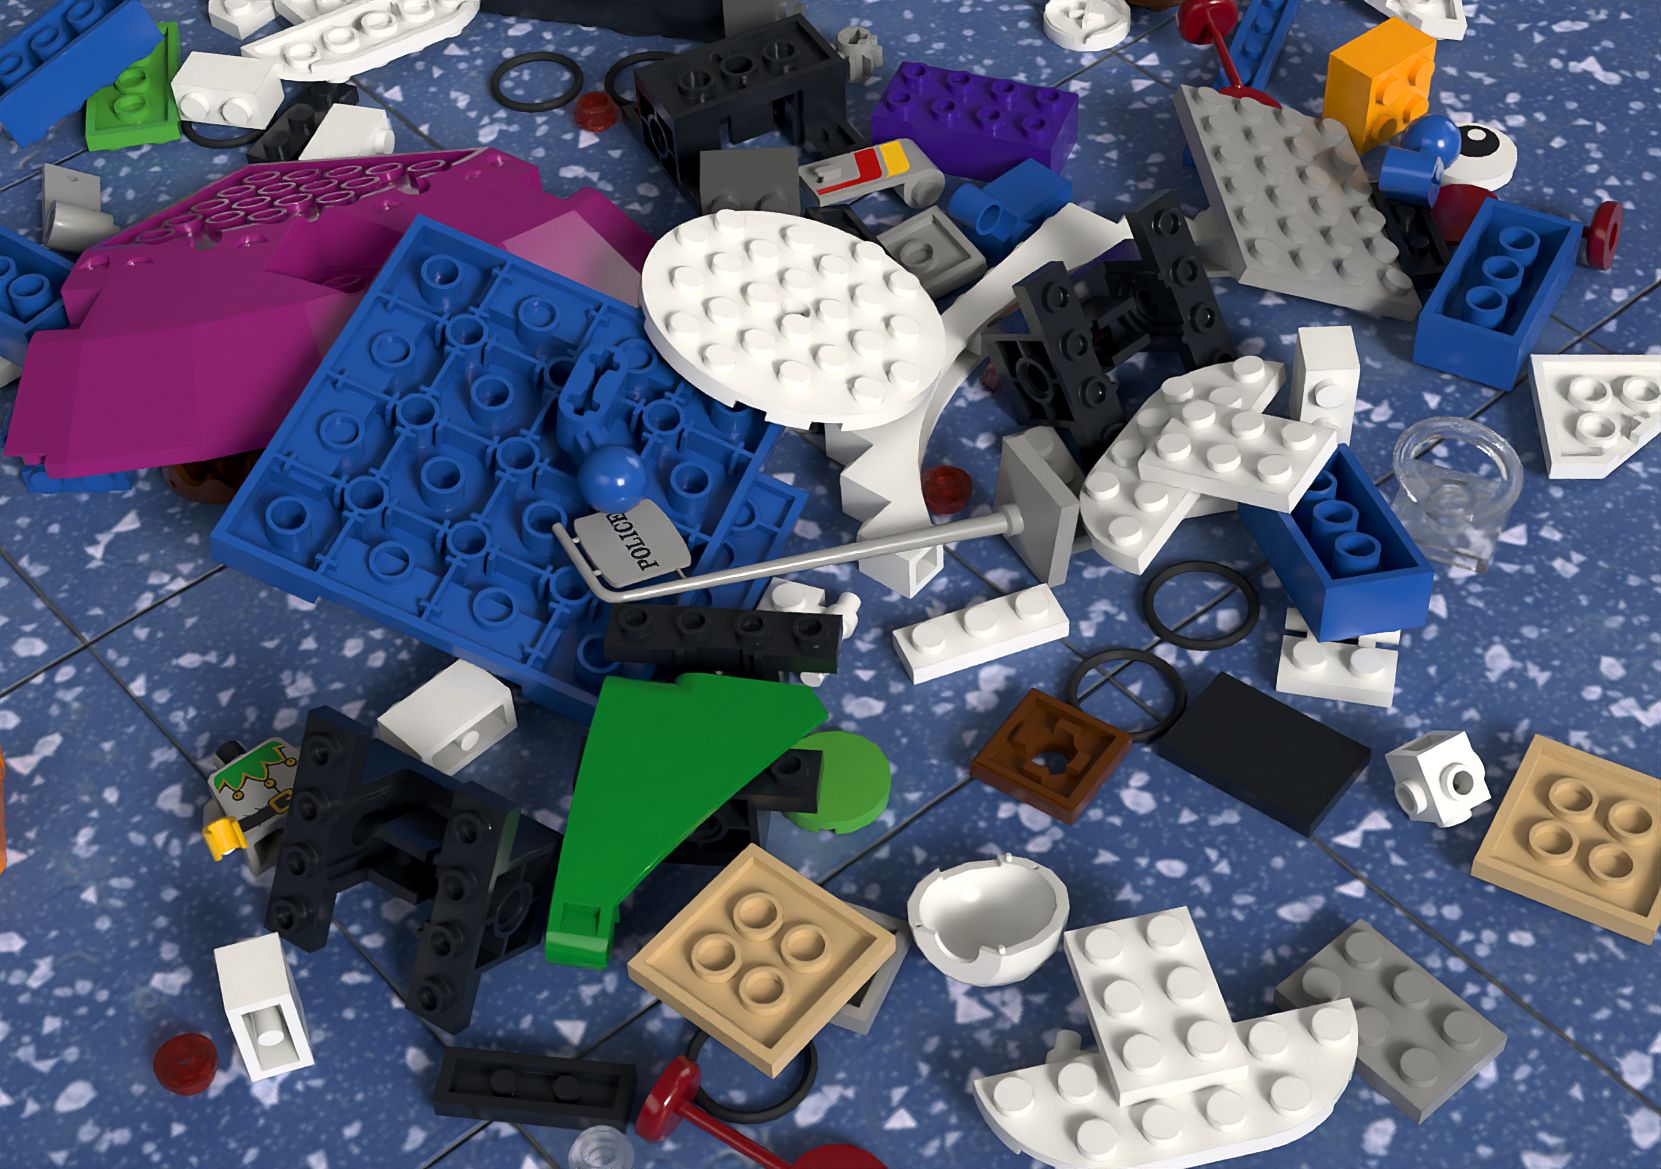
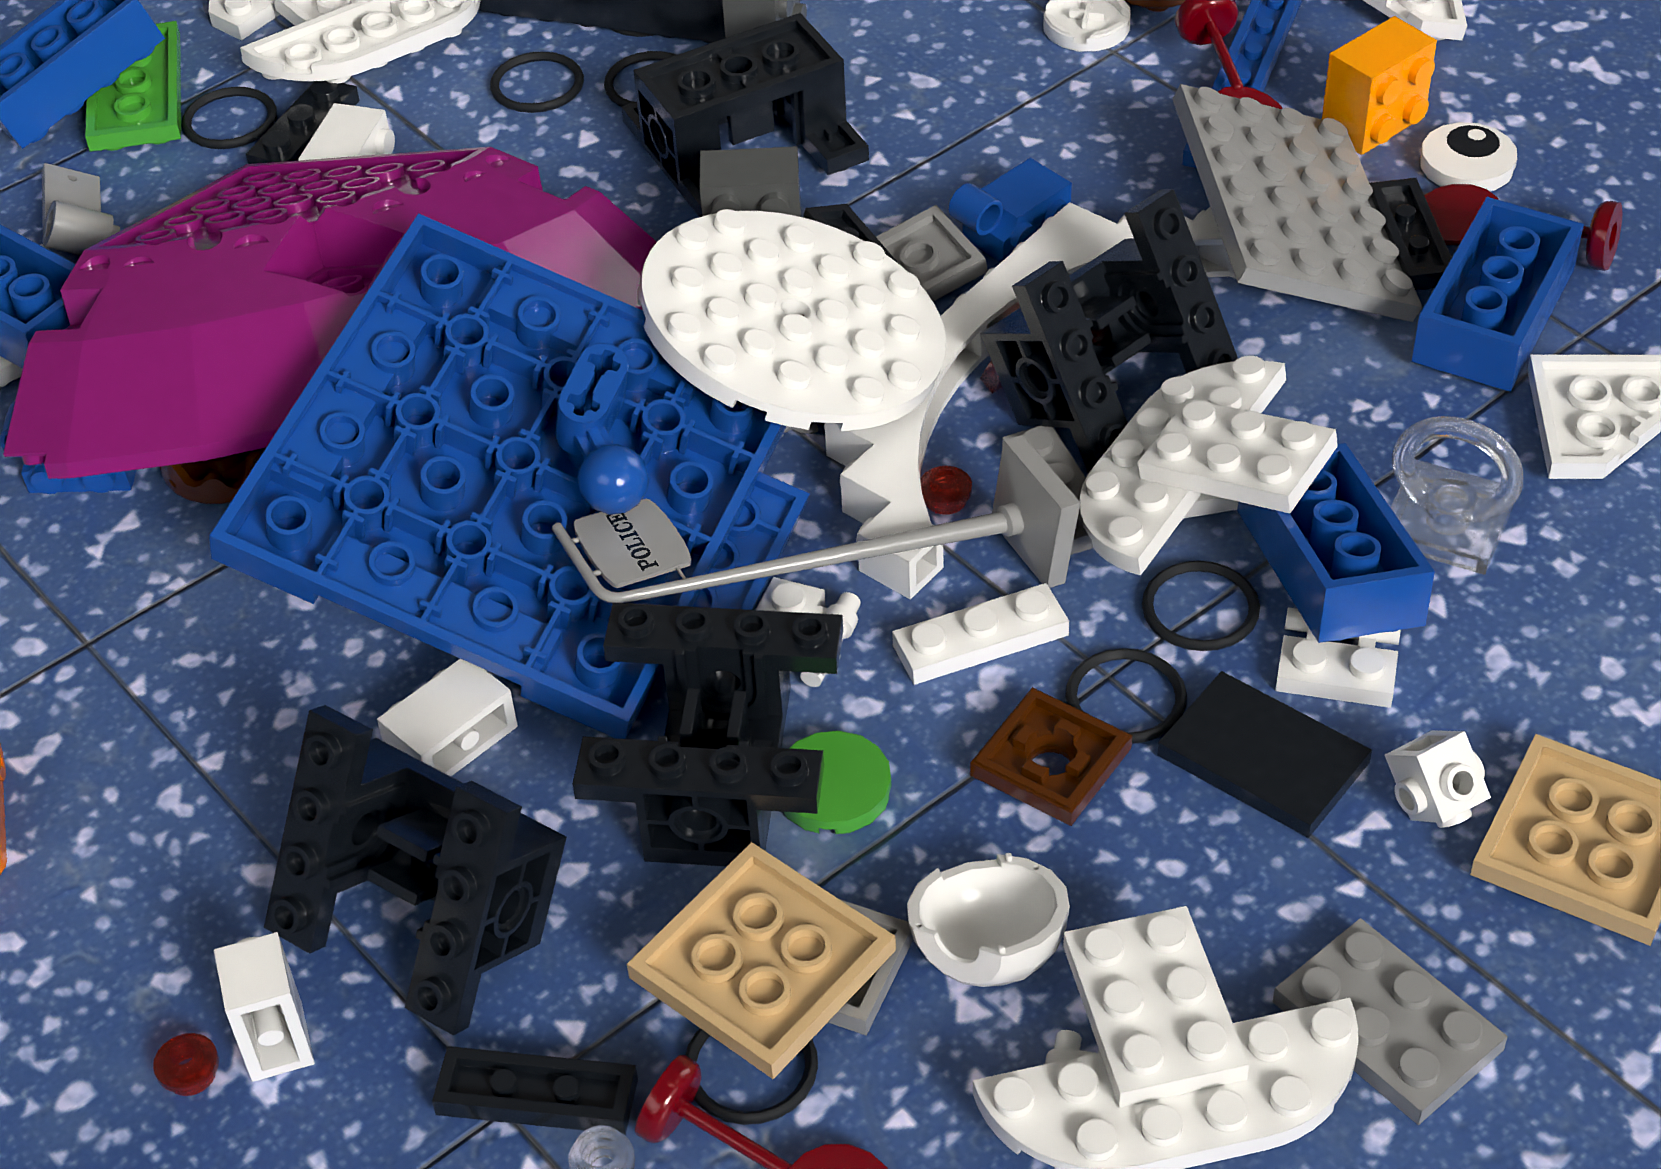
white brick [171,51,285,130] -> none
torso [202,737,301,877] -> none
green panel [545,673,829,971] -> none
clear red plate [573,91,619,133] -> none
light grey door [799,138,945,209] -> none
light grey gear [830,26,883,83] -> none
dark purple brick [871,61,1079,183] -> none
white brick [1289,326,1360,446] -> none
blue beam [1379,113,1462,208] -> none

